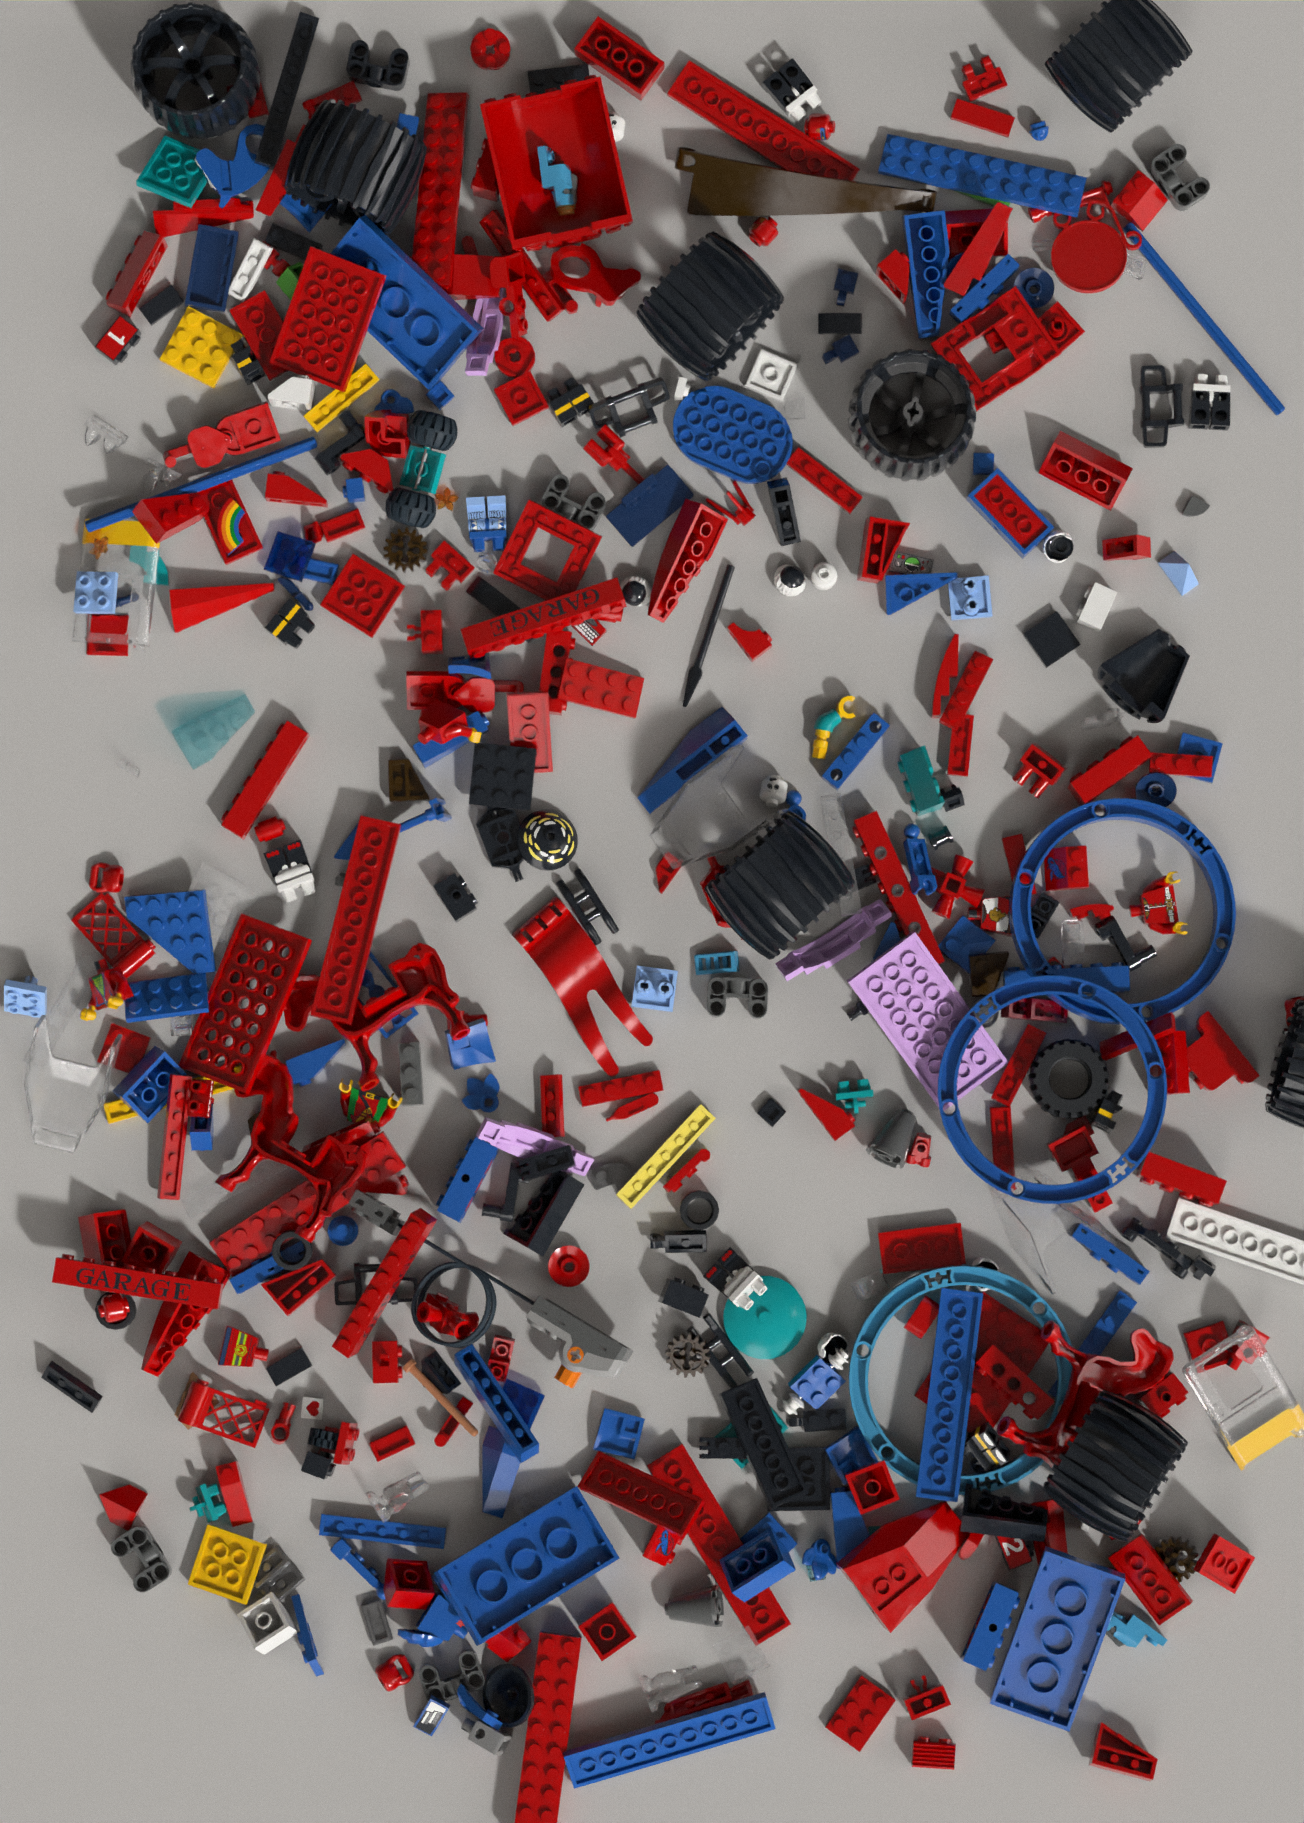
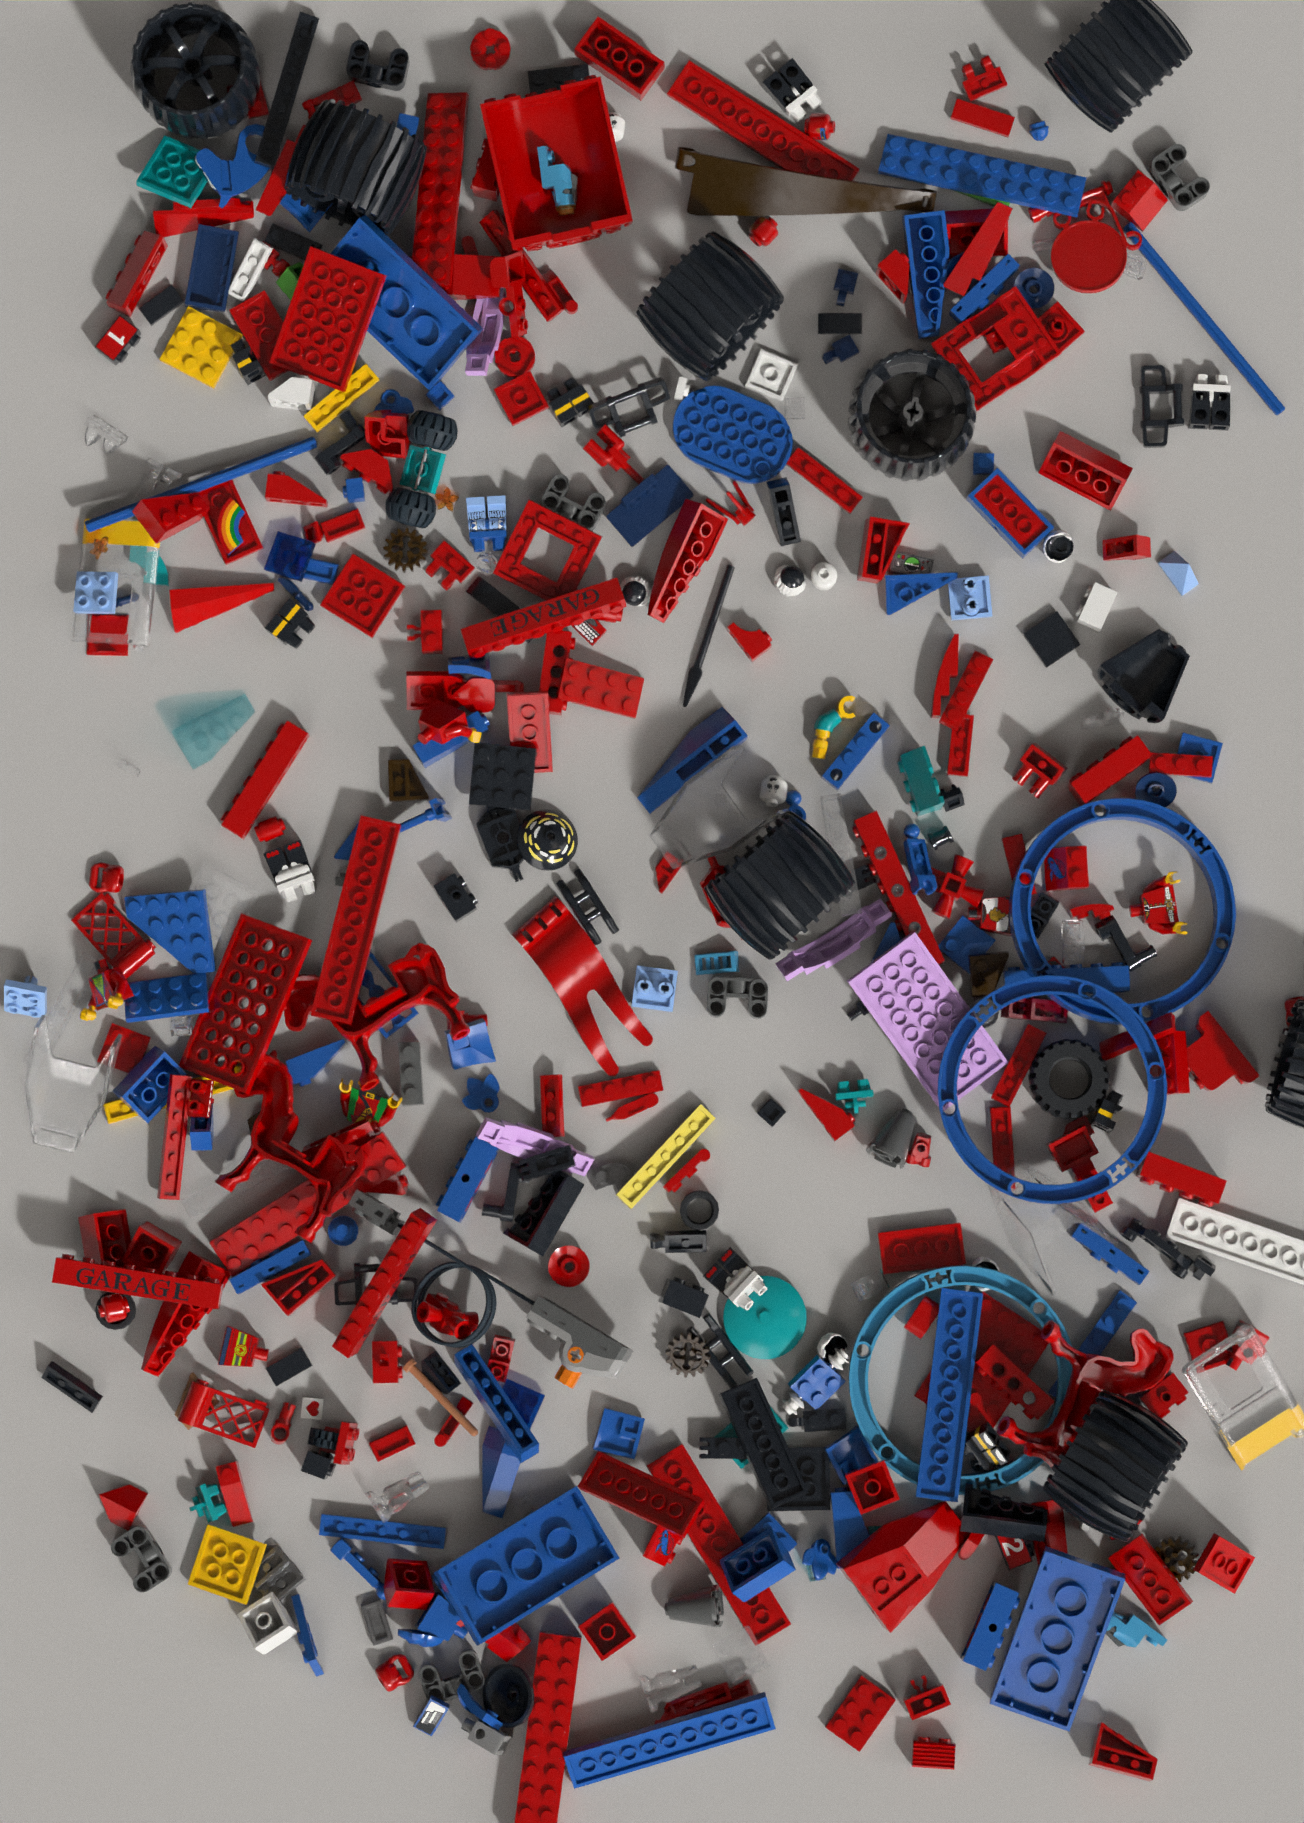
red plate [163,401,281,468] -> none
black tyre [272,1229,312,1270] -> none
red animal [550,243,641,307] -> none
dark grey tile [1182,496,1210,517] -> none

